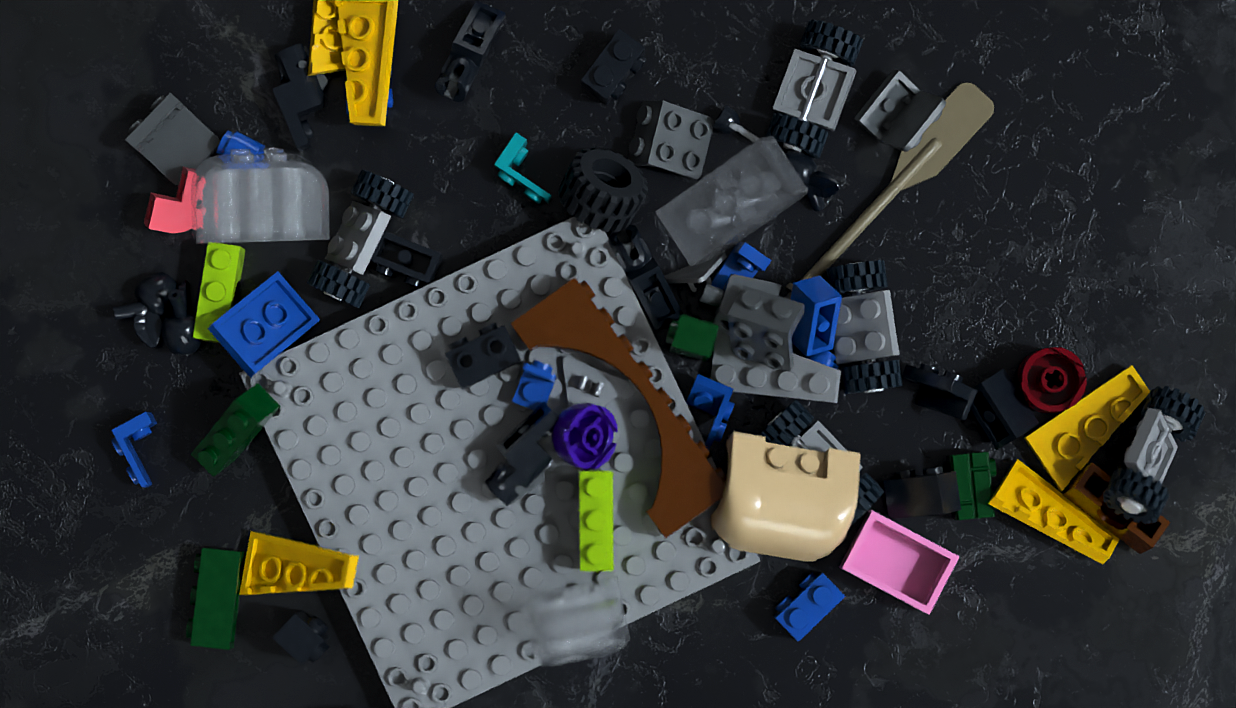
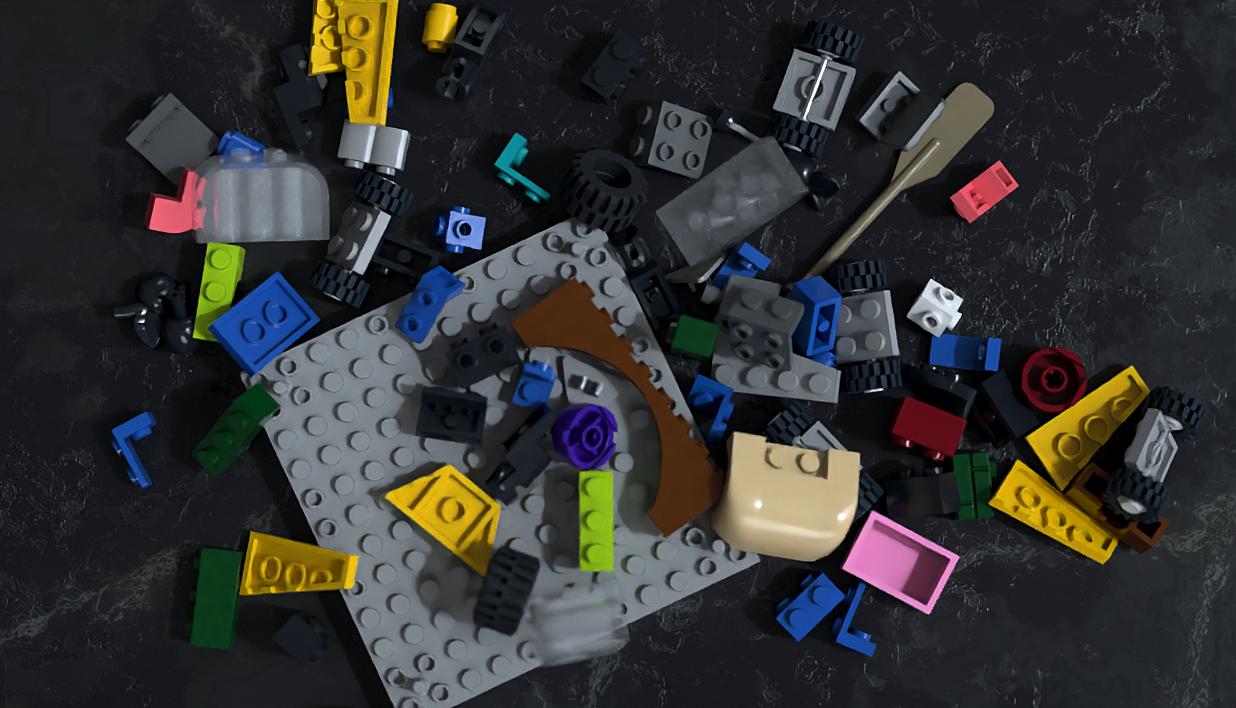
none -> light grey brick [337,119,410,176]
none -> yellow wing [385,464,502,577]
none -> blue bracket [395,266,466,344]
none -> black bracket [416,386,488,446]
none -> yellow brick [422,3,458,53]
none -> blue brick [432,206,486,254]
none -> black tyre [472,545,540,637]
none -> blue bracket [831,580,877,657]
none -> dark red brick [885,396,967,461]
none -> white brick [906,279,963,338]
none -> blue bracket [928,333,1002,373]
none -> coral brick [950,160,1019,223]

